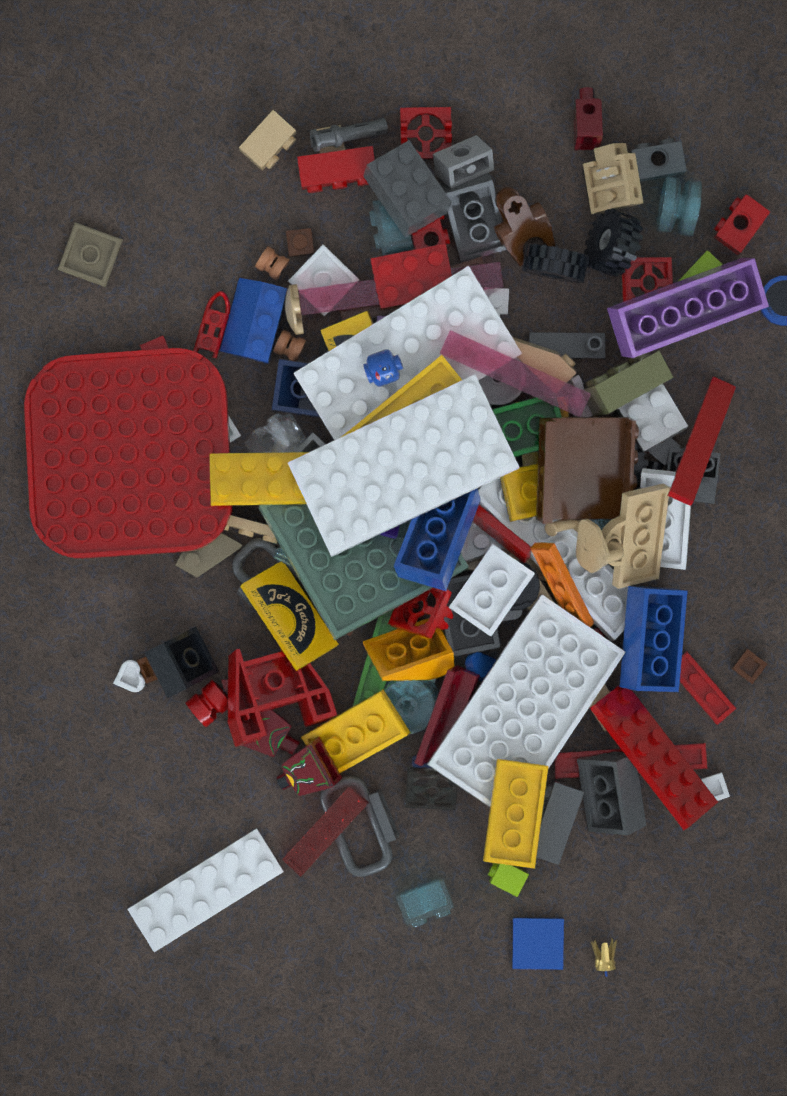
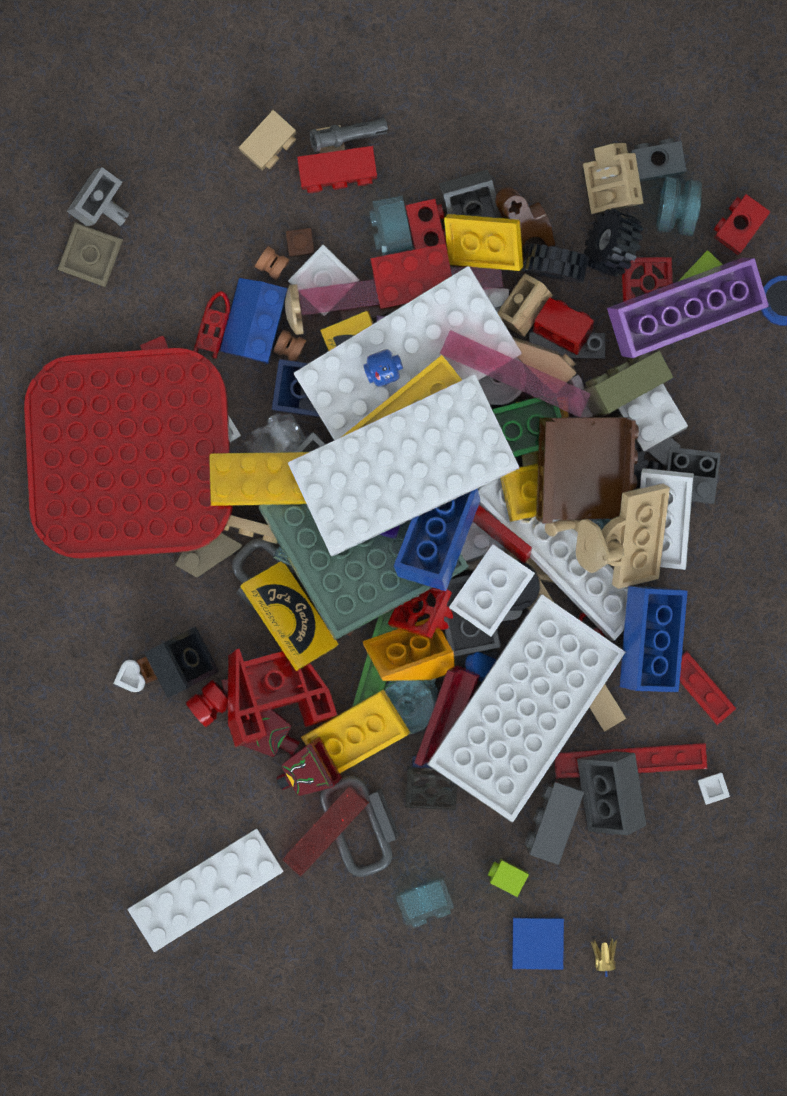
dark grey brick [363,140,452,238] -> none
red piece [400,107,452,159] -> none
light grey brick [433,135,494,189] -> none
yellow tile [483,759,549,869] -> none
orange tile [530,542,594,627] -> none
dark red torso [574,87,603,150] -> none
red plate [590,685,718,830] -> none
red tile [667,377,736,506] -> none
reddish brown plate [731,648,767,684] -> none
none -> light grey brick [67,167,129,226]
none -> yellow plate [444,214,523,271]
none -> tan brick [497,274,553,337]
none -> red brick [533,297,594,355]

